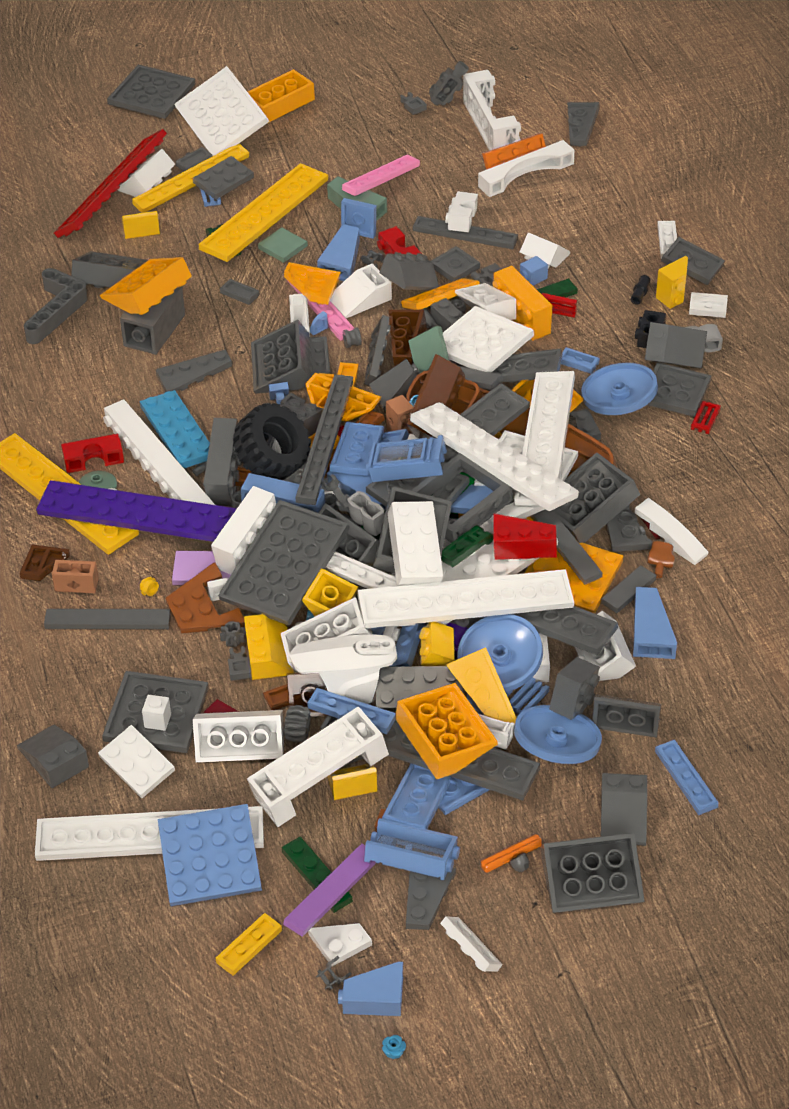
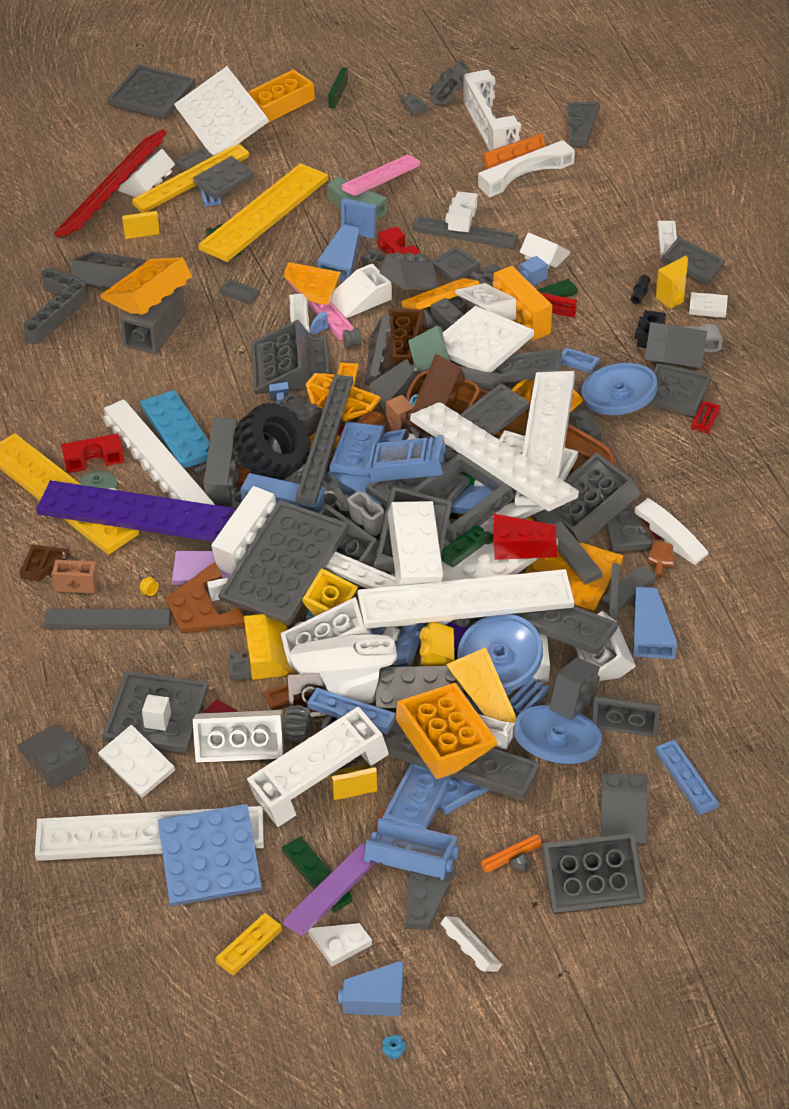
dark grey wing [155,350,232,392] -> none
dark grey gear [220,621,246,647] -> none
sand green tile [258,227,308,263] -> none
dark grey piece [316,956,352,990] -> none
none -> dark green tile [328,67,348,109]
none -> dark grey tile [609,563,620,621]

